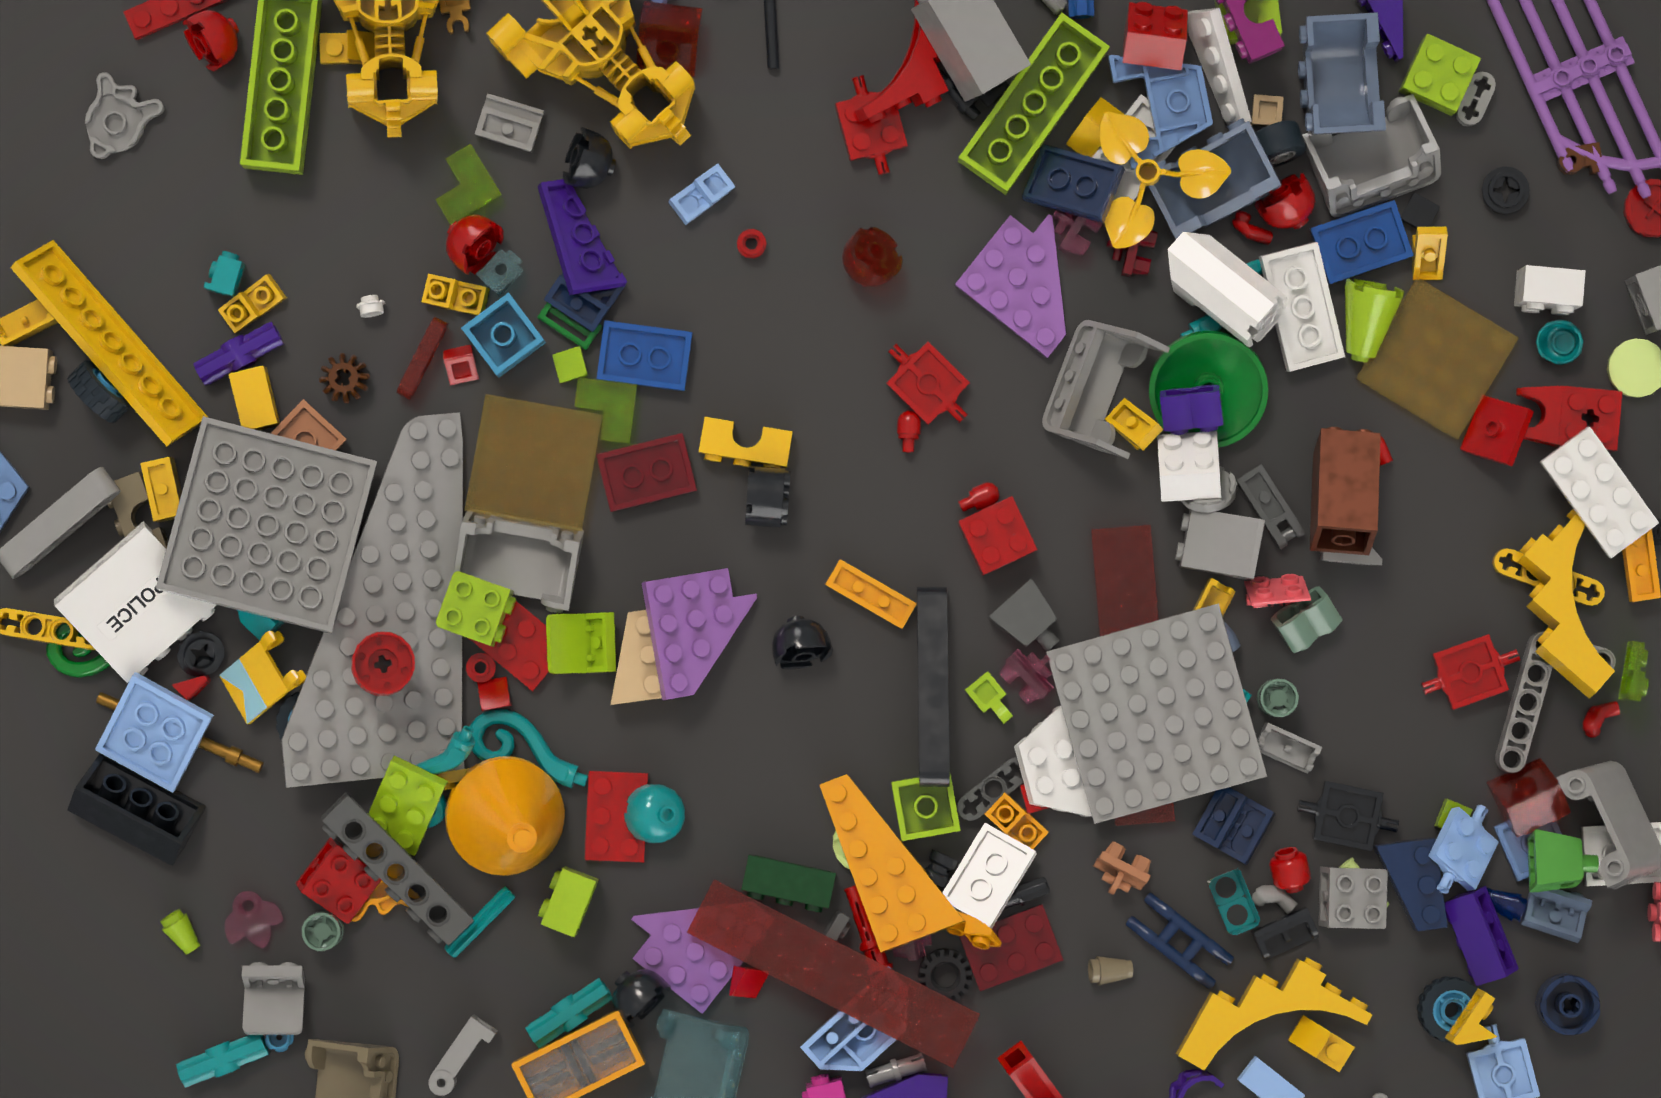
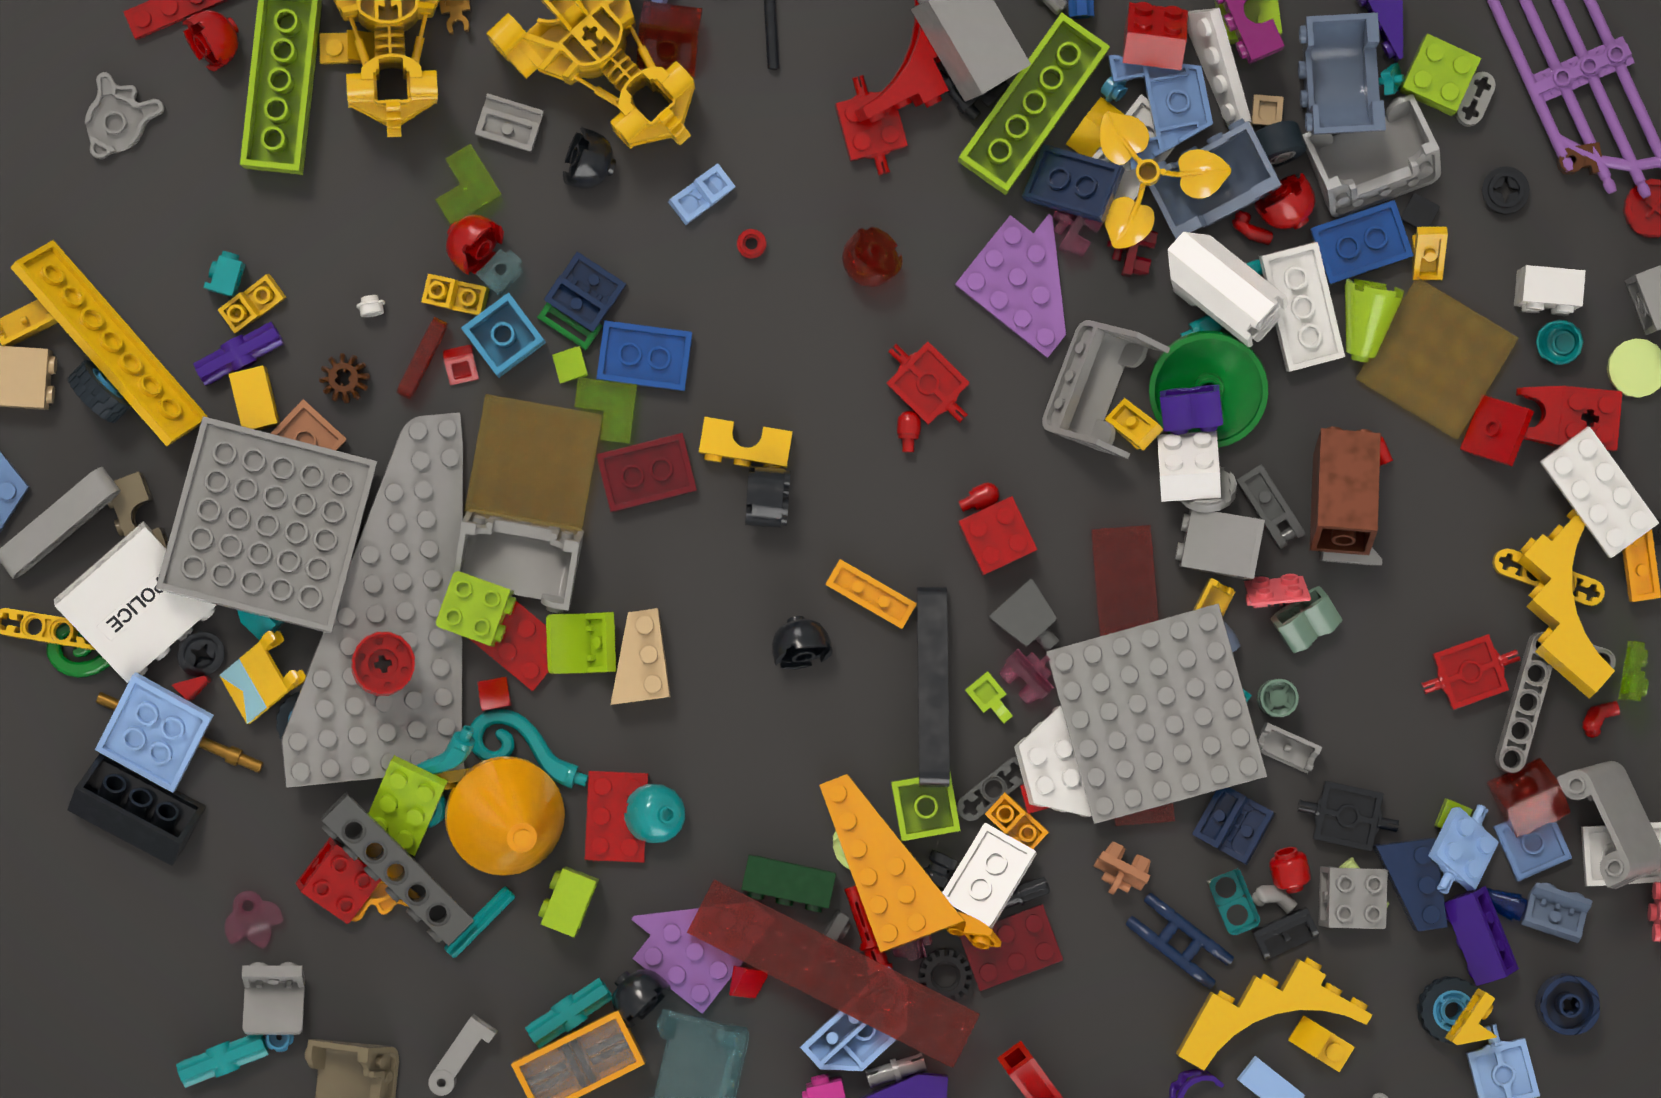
yellow panel [140,457,182,523] -> none
lime cone [160,909,200,955] -> none
sand green wheel [302,911,344,951] -> none
red plate [466,653,496,683] -> none
dark purple wing [537,179,627,295] -> none
medium lavender wing [642,568,757,700] -> none
dark tan cone [1088,956,1133,986] -> none
bright green torso [1527,829,1599,893] -> none
none -> dark azure plate [1100,76,1128,102]
none -> teal piece [1378,63,1405,95]

